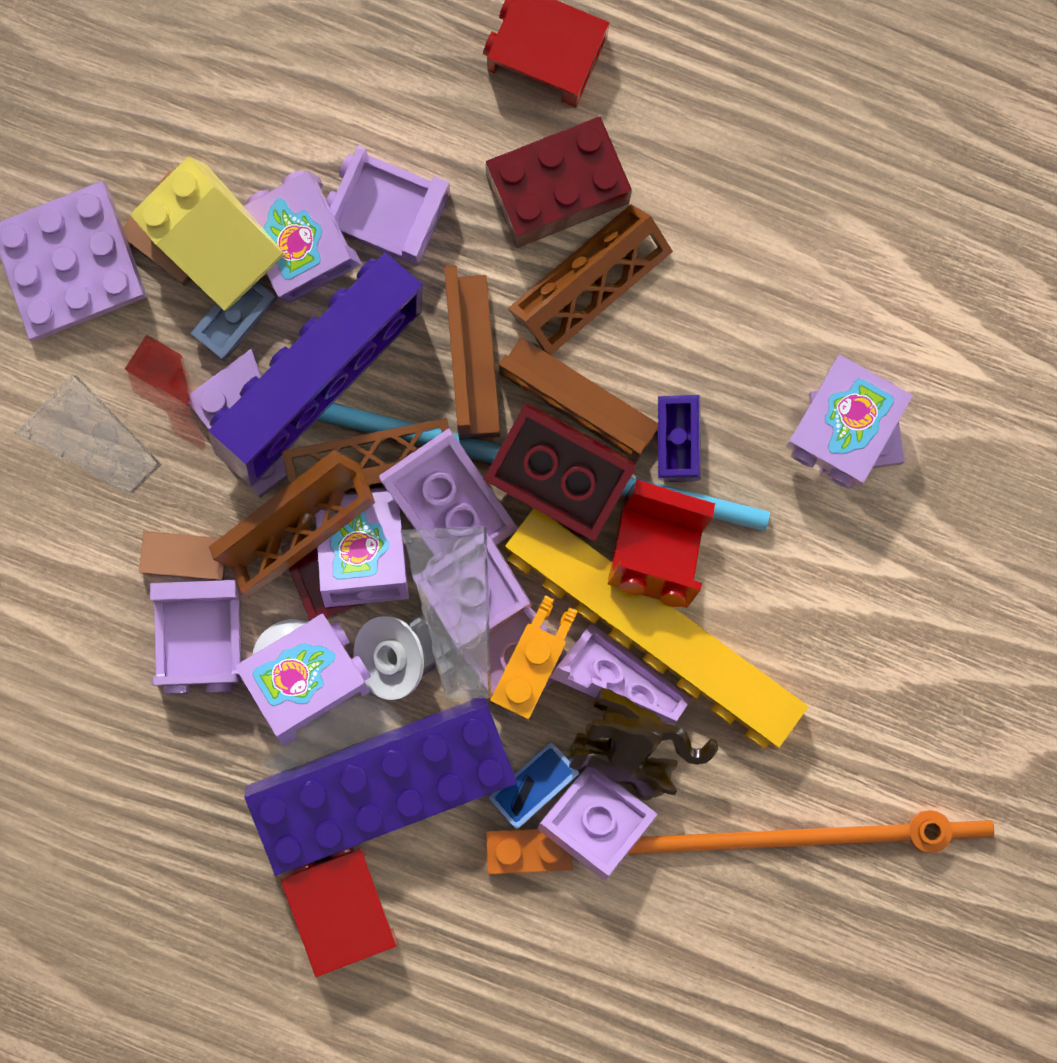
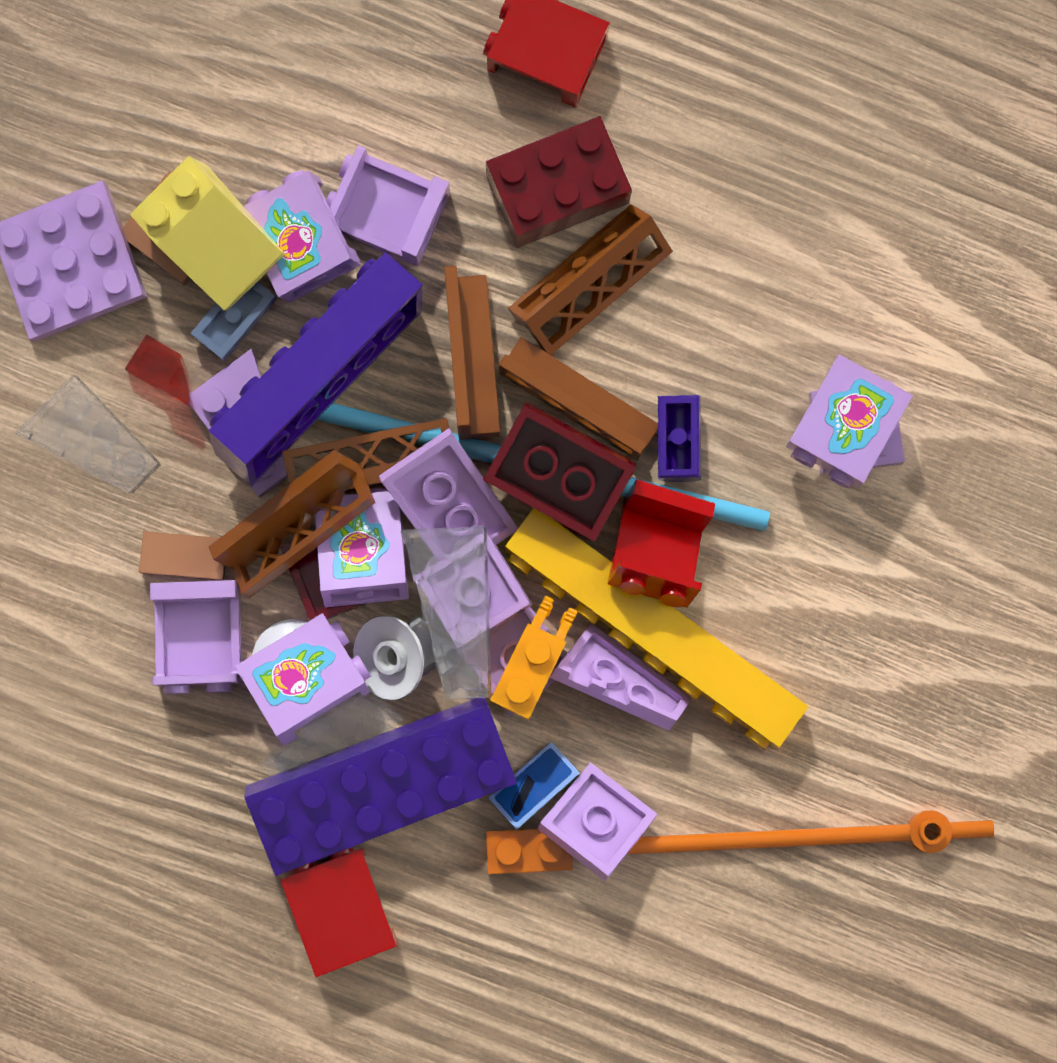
dark brown animal [569,687,718,801] -> none

